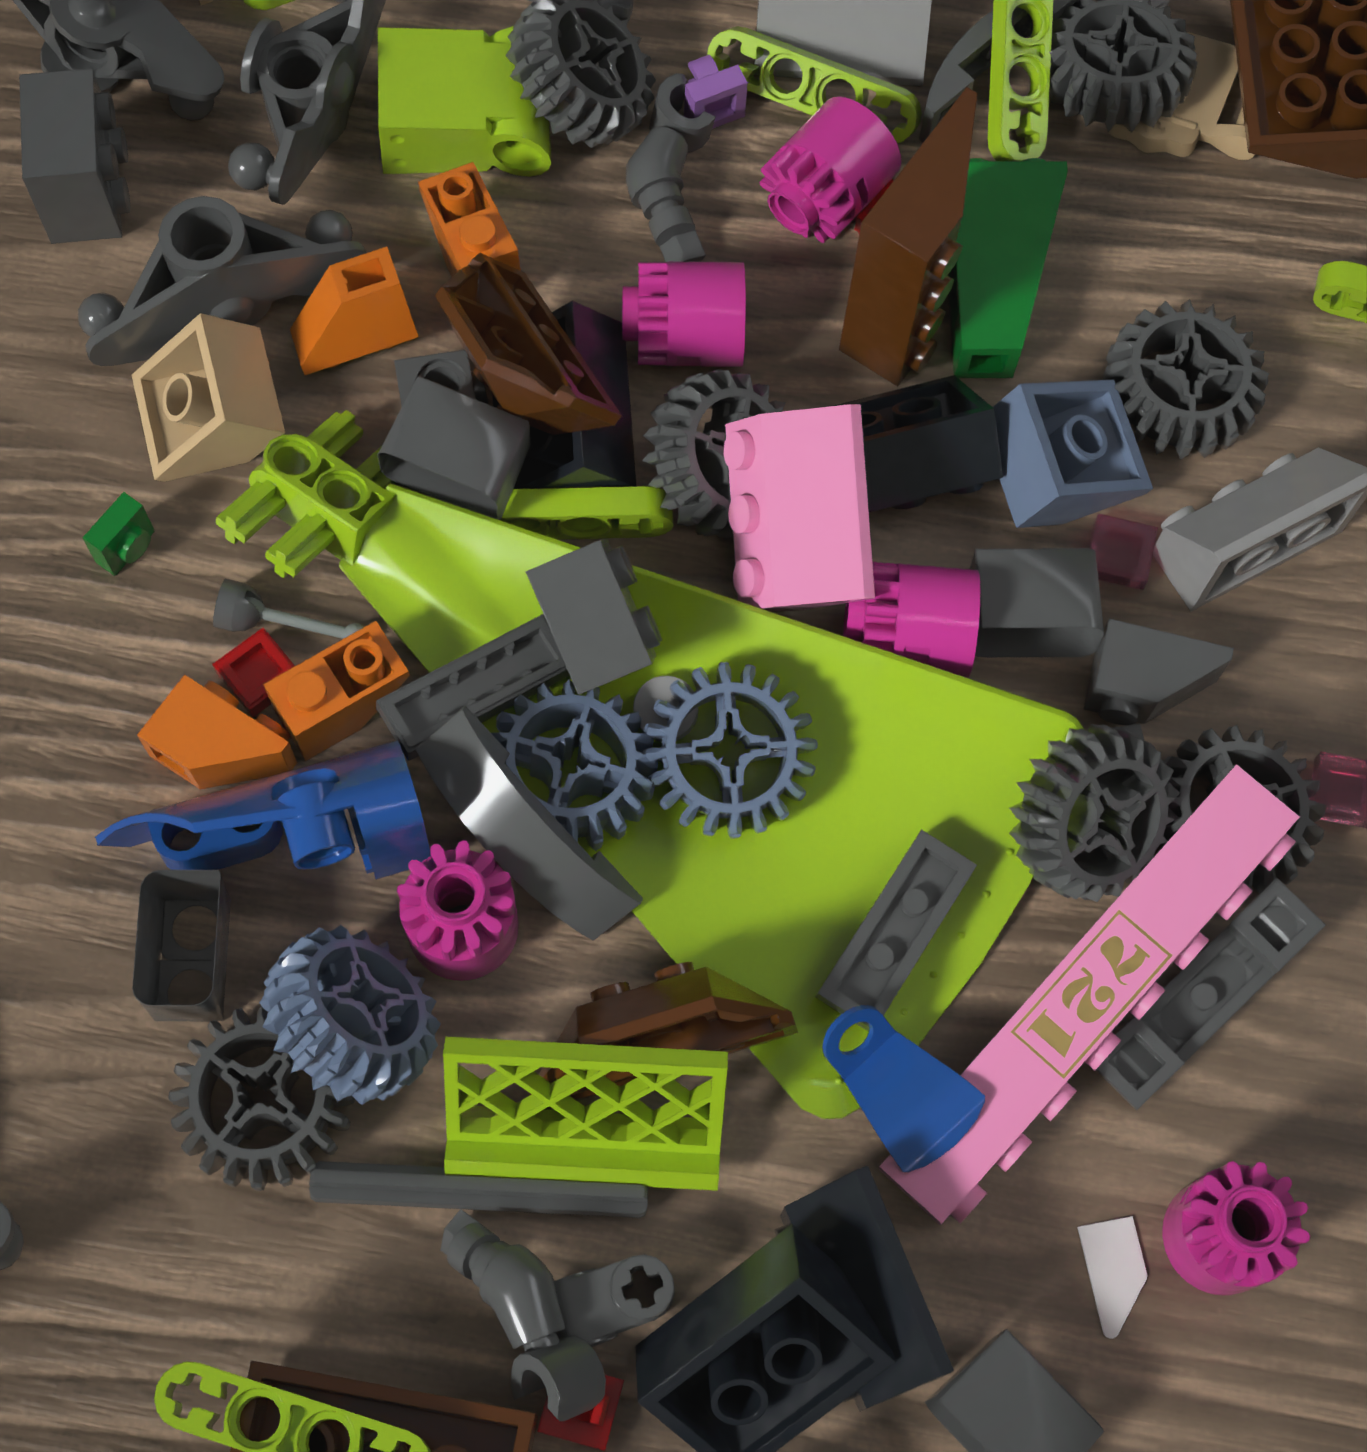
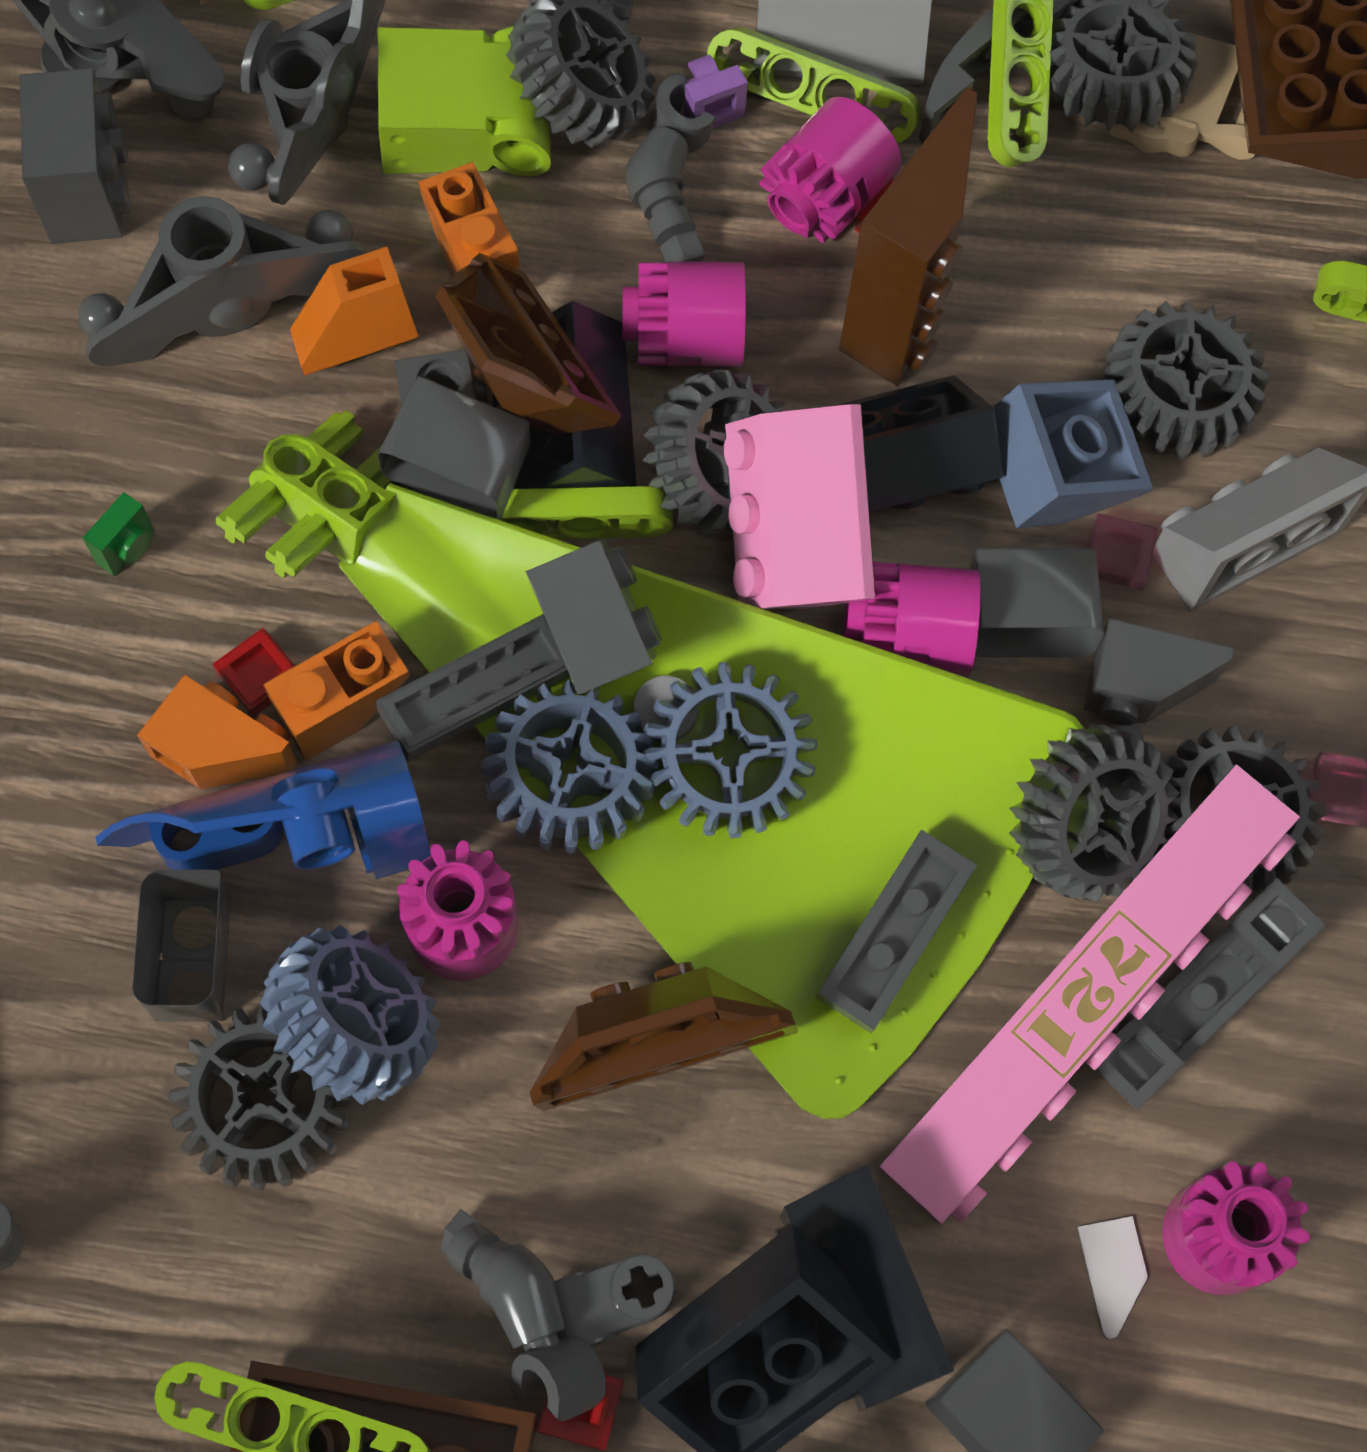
tan slope [132,313,285,482] -> none
hinge [213,579,364,639] -> none
dark grey axle [309,1161,648,1218] -> none
dark grey slope [415,706,643,941] -> none
lime fence [443,1036,728,1191] -> none
blue piece [822,1005,985,1172] -> none
green slope [948,158,1068,378] -> none

